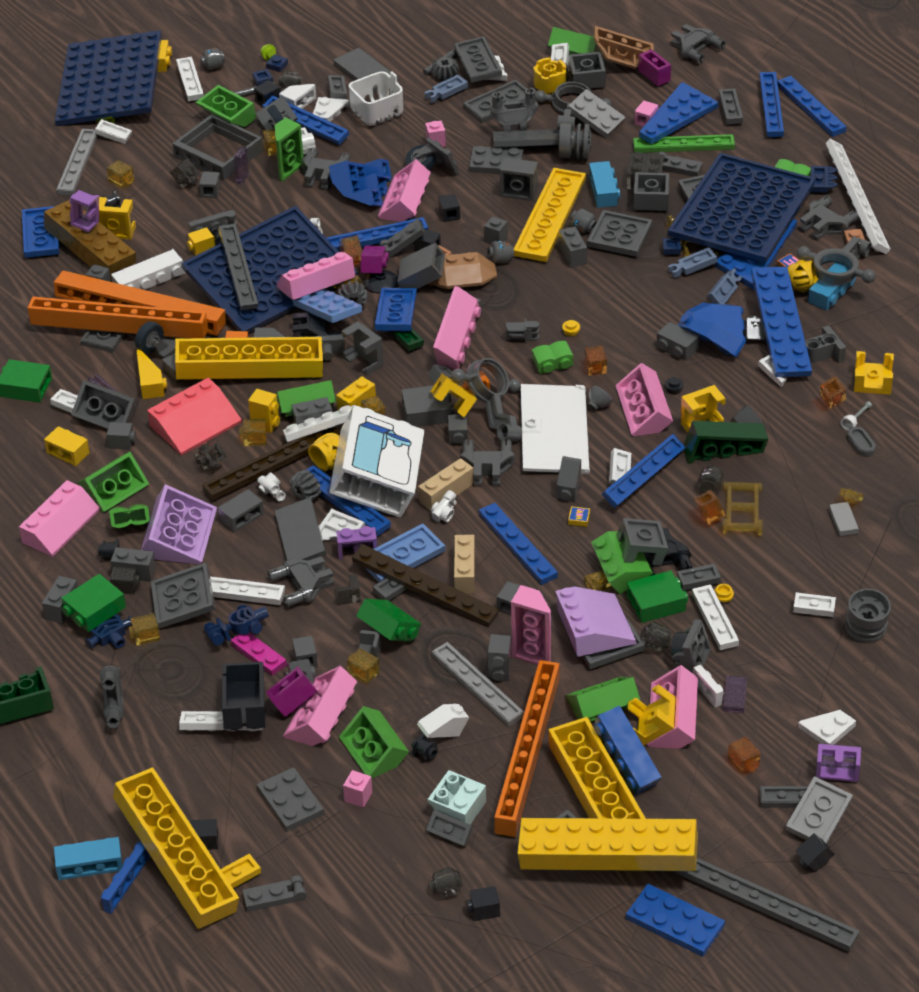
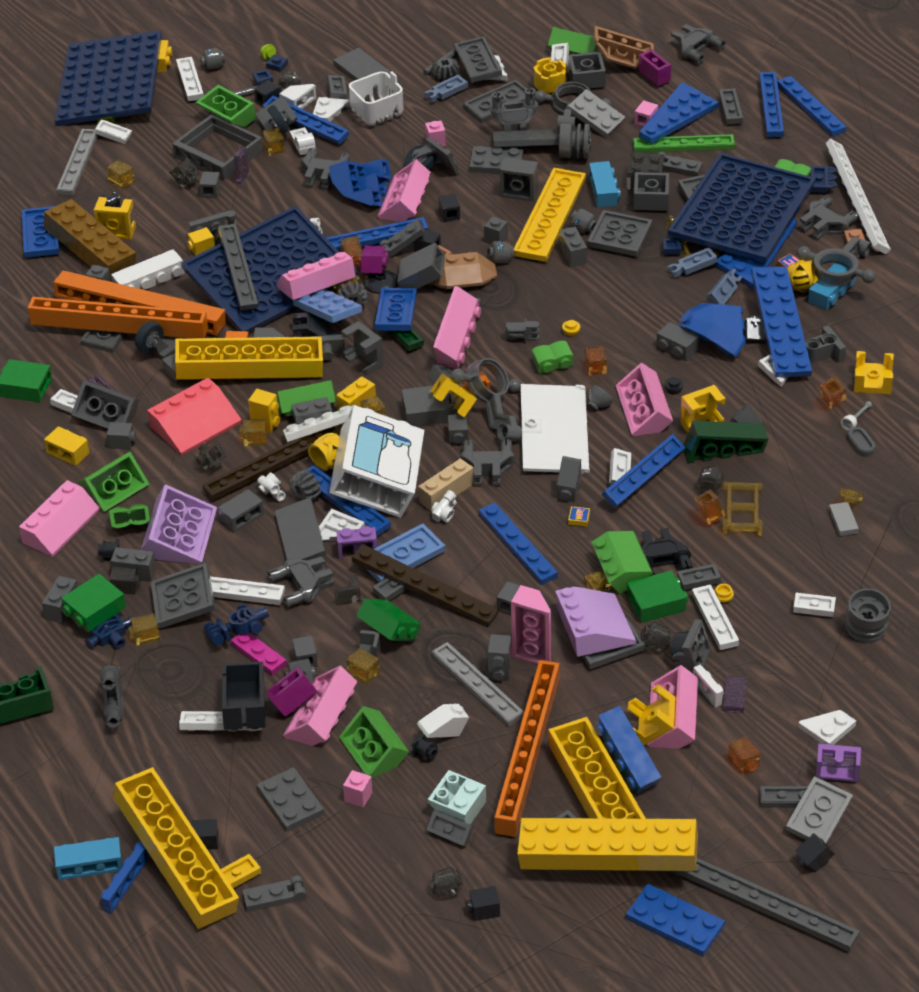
medium lavender window [70,190,99,232] -> none
yellow slope [137,349,167,399] -> none
bright green slope [274,117,303,181] -> none
tan brick [454,535,475,594] -> none
bright green slope [565,676,641,721] -> none
dark grey panel [617,518,668,565] -> none

